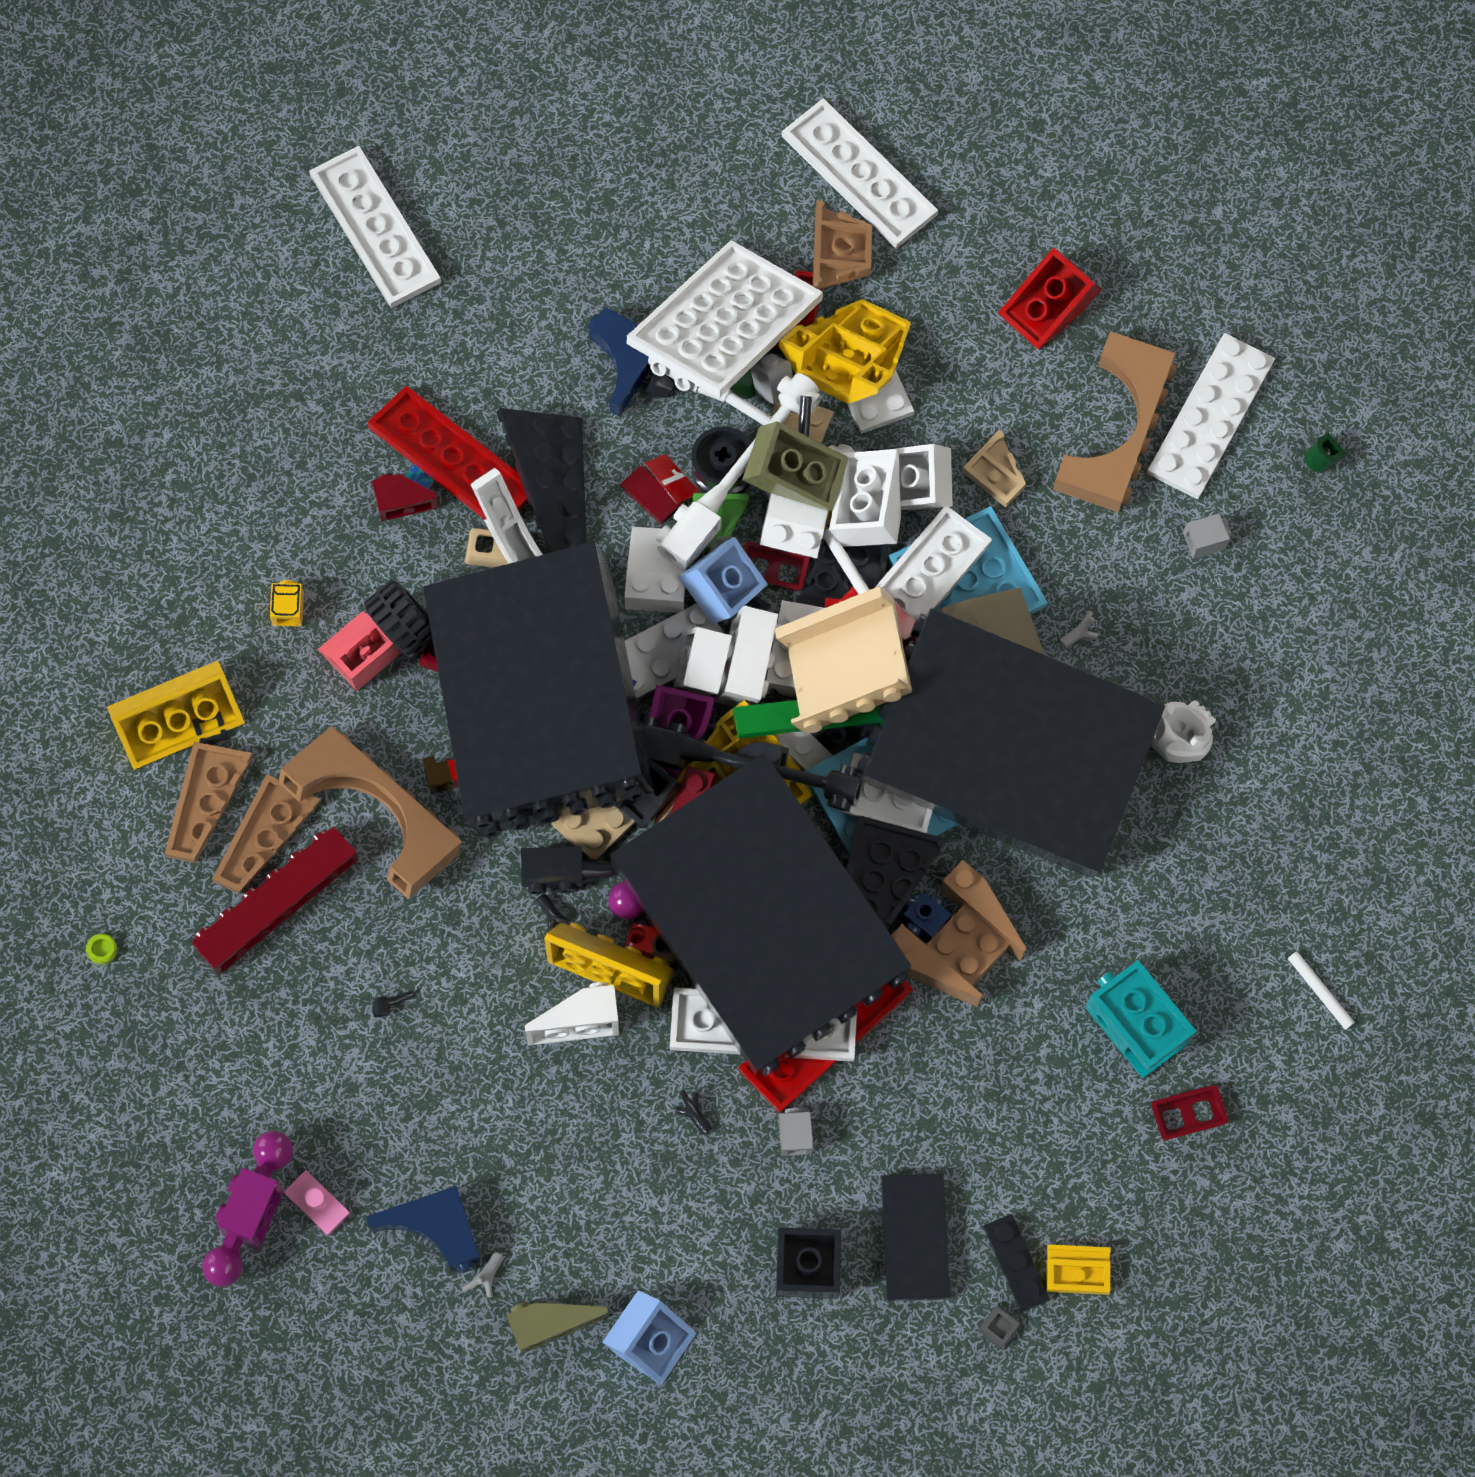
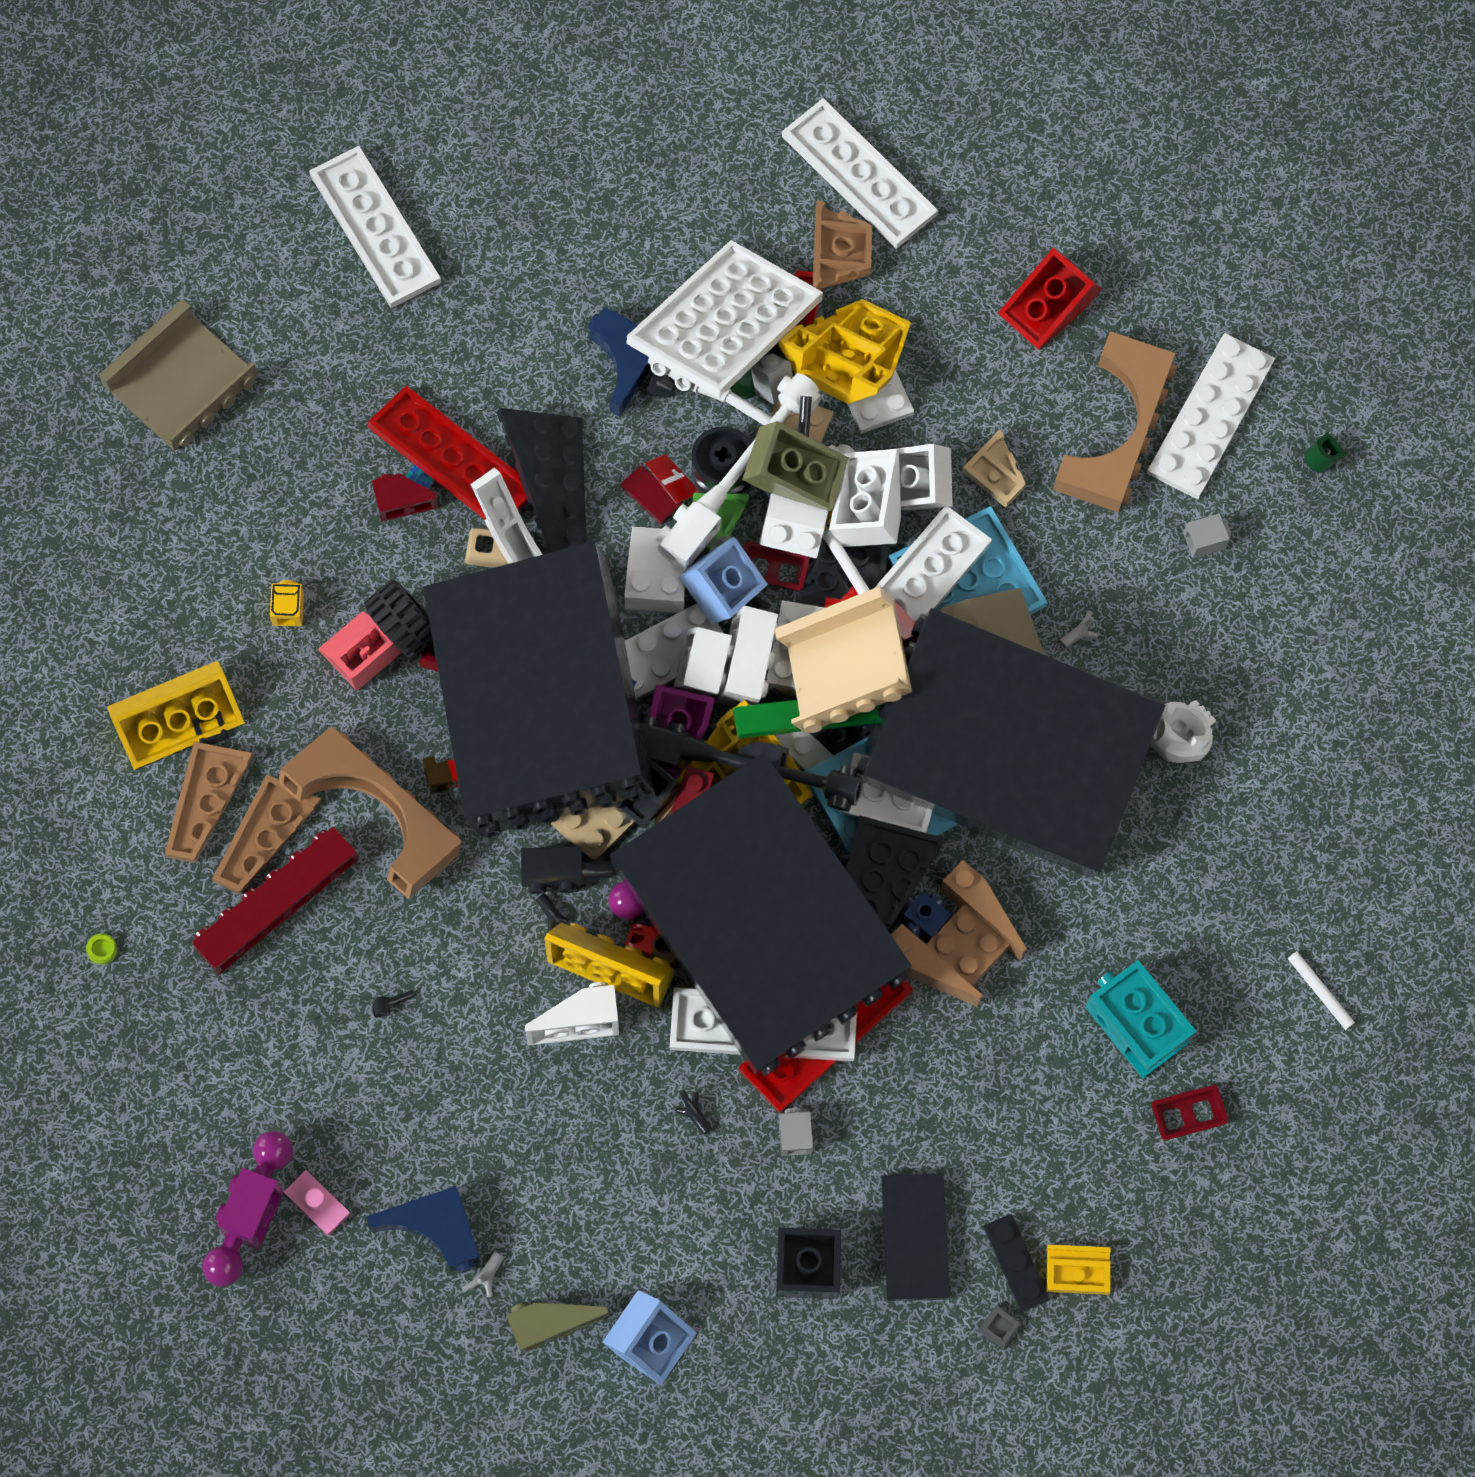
none -> dark tan panel [99,299,258,451]

